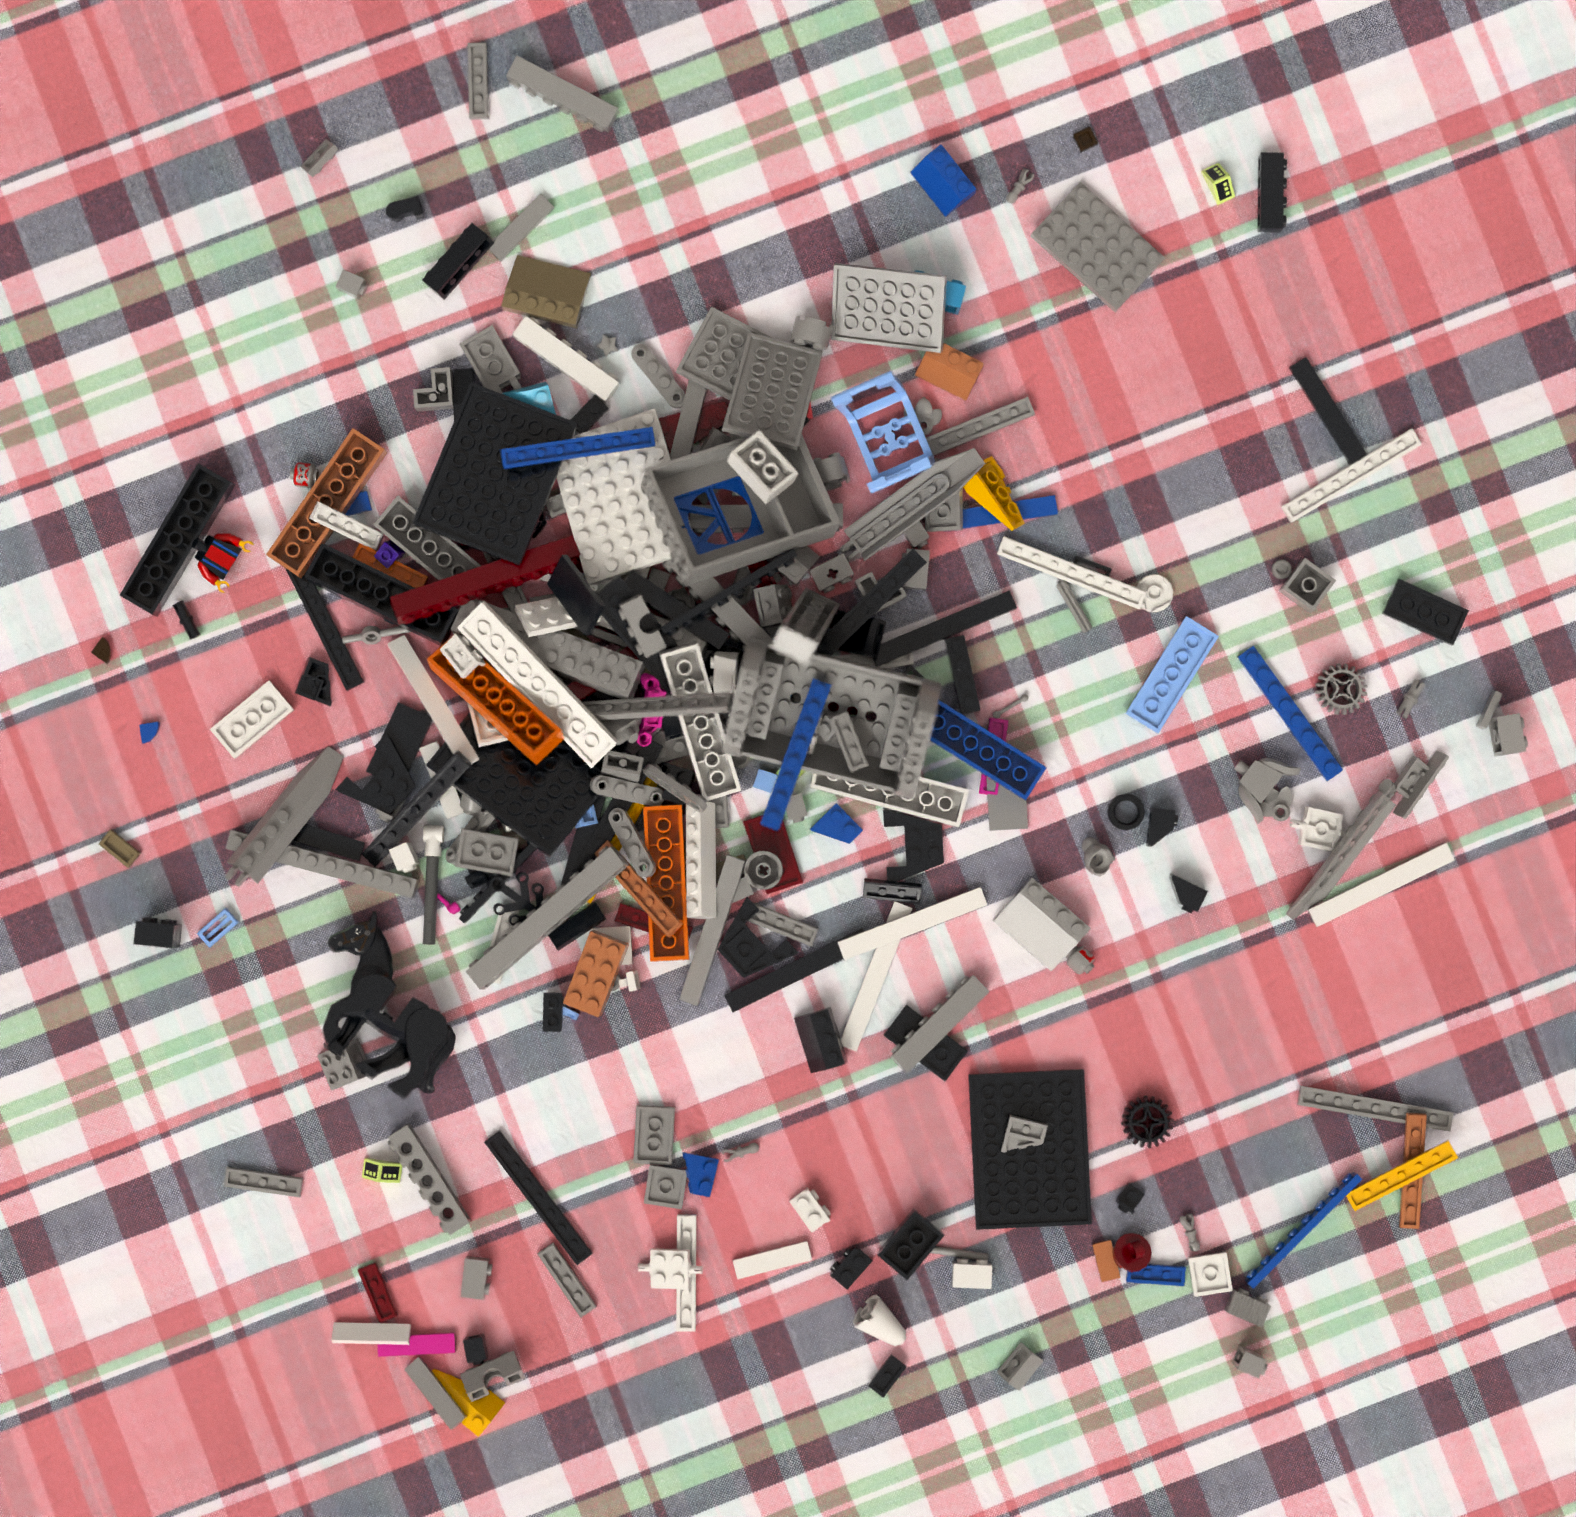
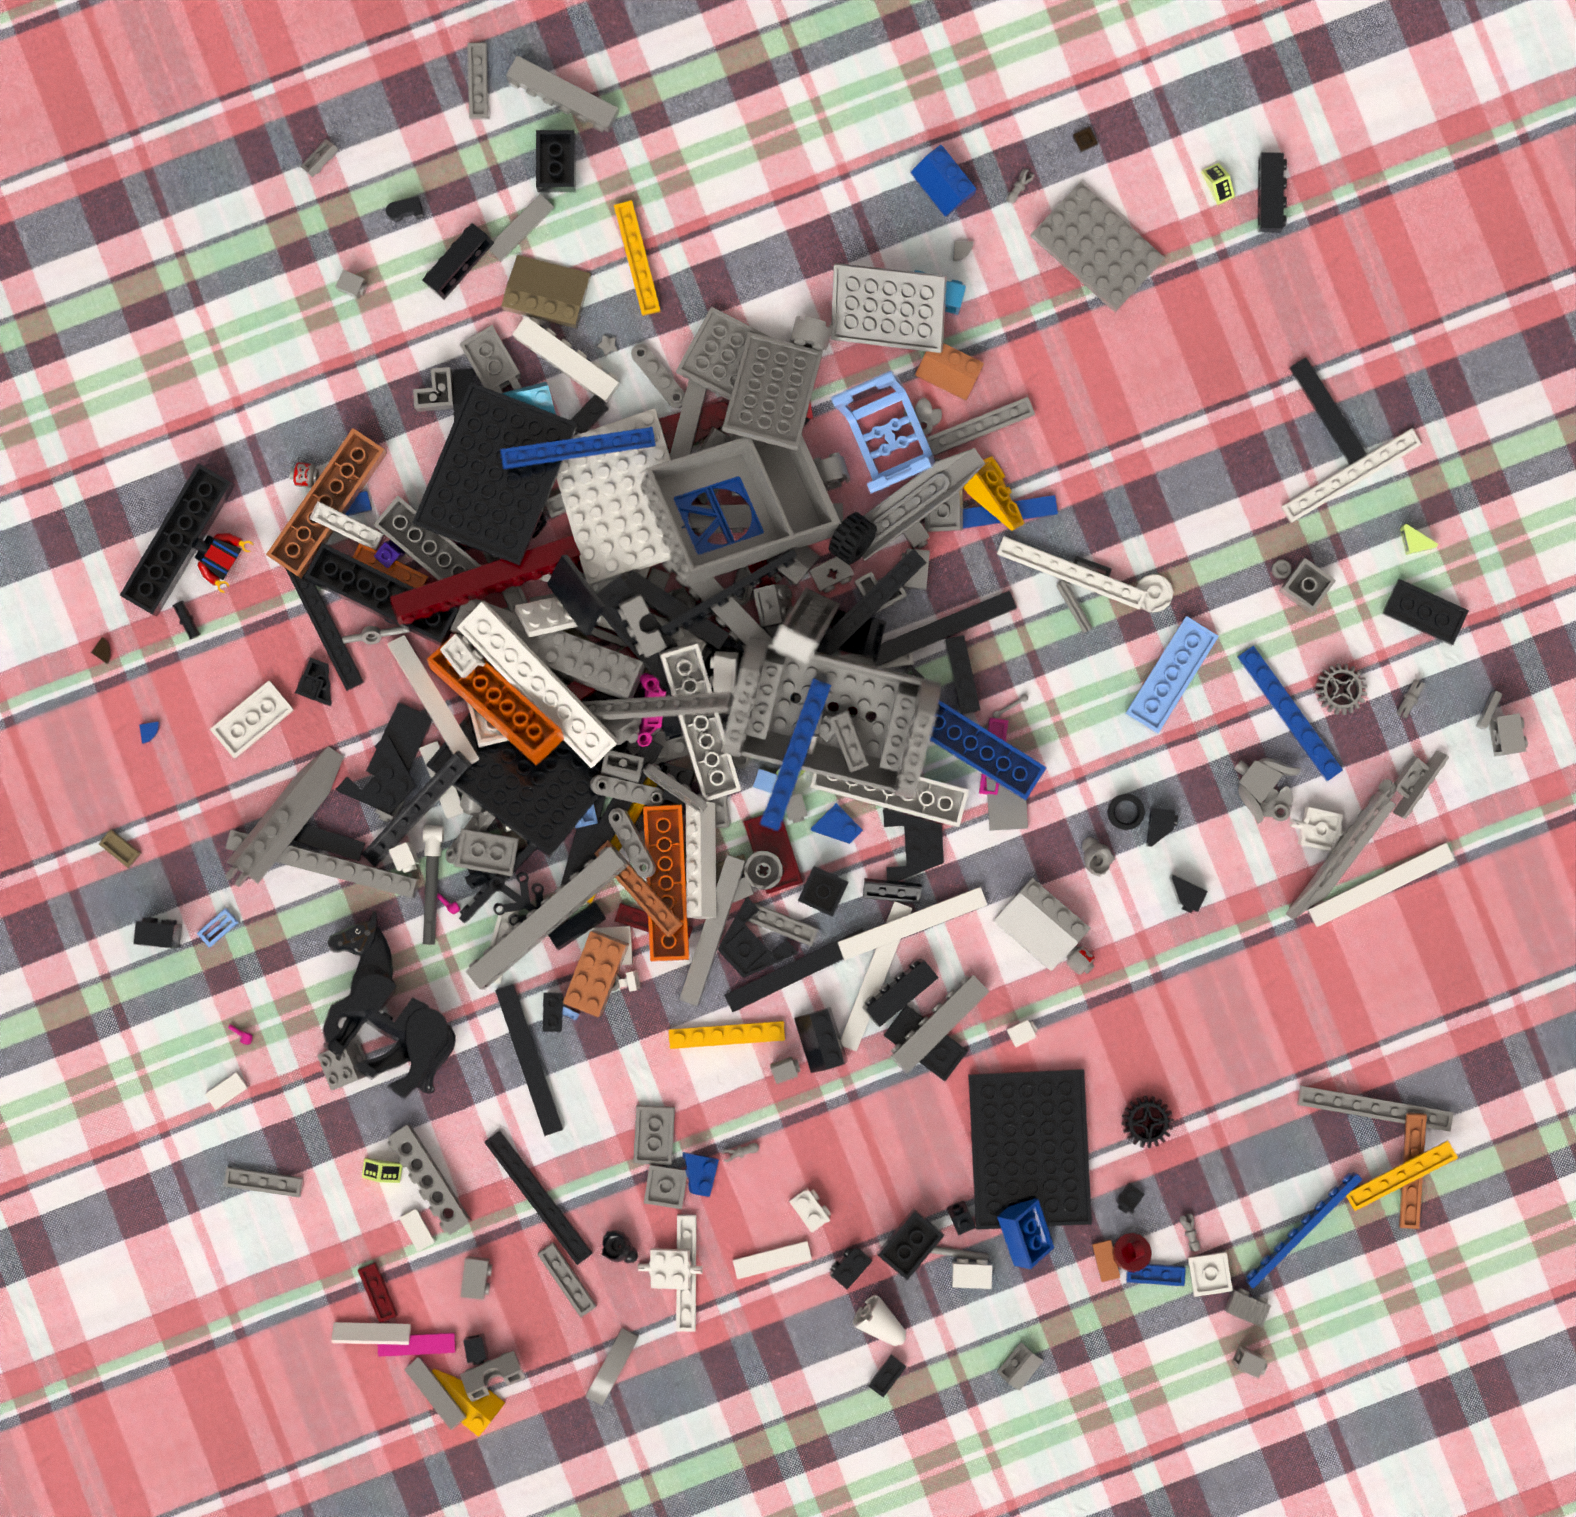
white brick [727,430,798,504] -> none
light grey wing [1001,1115,1048,1152] -> none
none -> white tile [205,1072,248,1110]
none -> dark pink hand [228,1024,253,1045]
none -> white tile [399,1208,435,1252]
none -> black tile [495,984,563,1136]
none -> black brick [536,130,576,192]
none -> light grey slope [585,1328,639,1405]
none -> black piece [602,1230,638,1264]
none -> yellow plate [614,200,661,316]
none -> yellow plate [669,1021,785,1049]
none -> light grey brick [770,1056,801,1084]
none -> black brick [798,866,849,917]
none -> black tyre [829,512,877,565]
none -> black brick [862,959,939,1027]
none -> black bracket [947,1201,976,1236]
none -> light grey tile [953,241,974,261]
none -> blue slope [997,1199,1054,1269]
none -> white brick [1006,1019,1038,1047]
none -> yellowish green slope [1400,524,1438,555]

